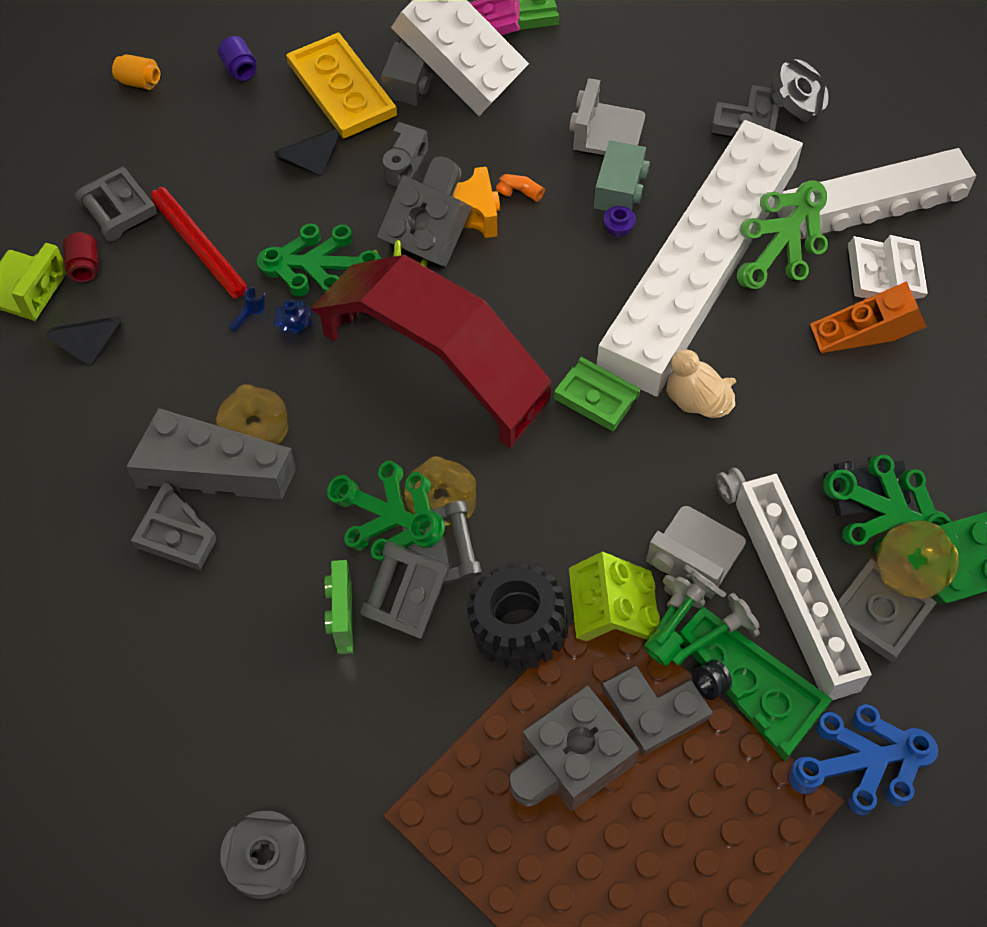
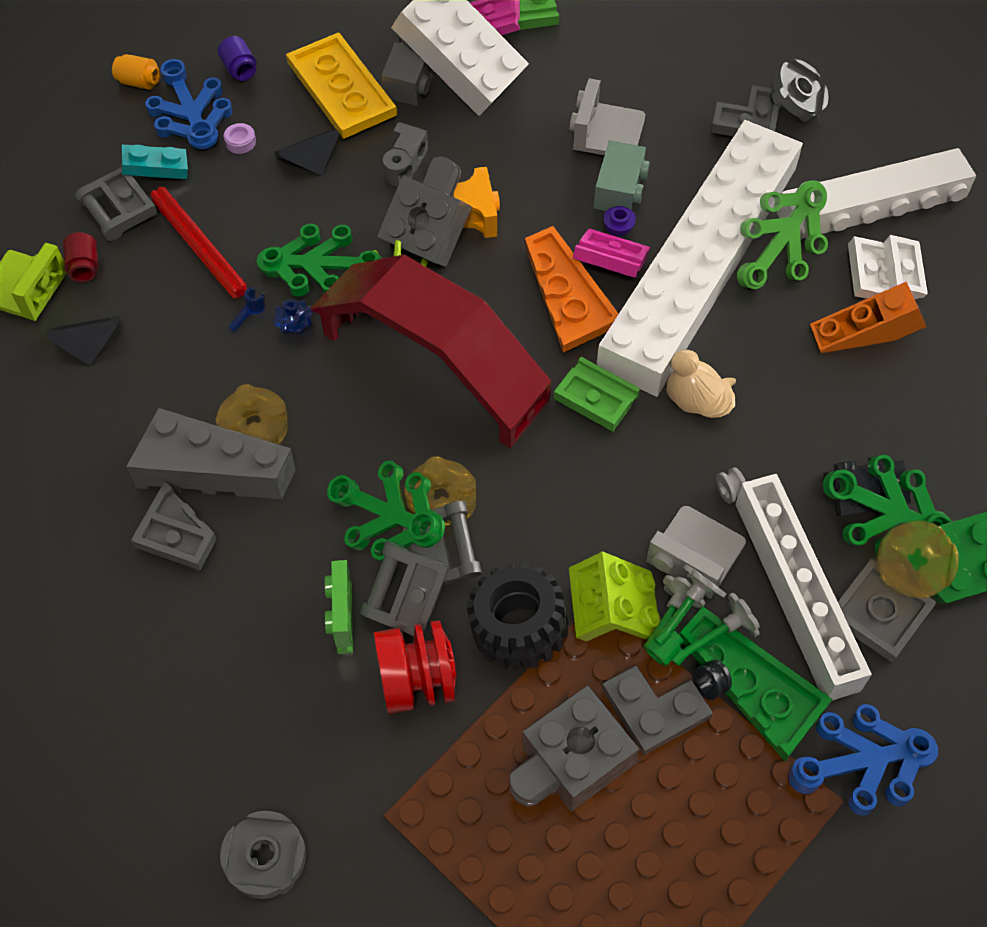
orange arm [496,174,545,202] -> none
none -> teal plate [121,144,188,179]
none -> blue plant [145,59,233,149]
none -> lavender tile [224,123,256,154]
none -> red wheel [374,620,457,715]
none -> orange wing [525,226,619,353]
none -> dark pink plate [573,229,650,278]

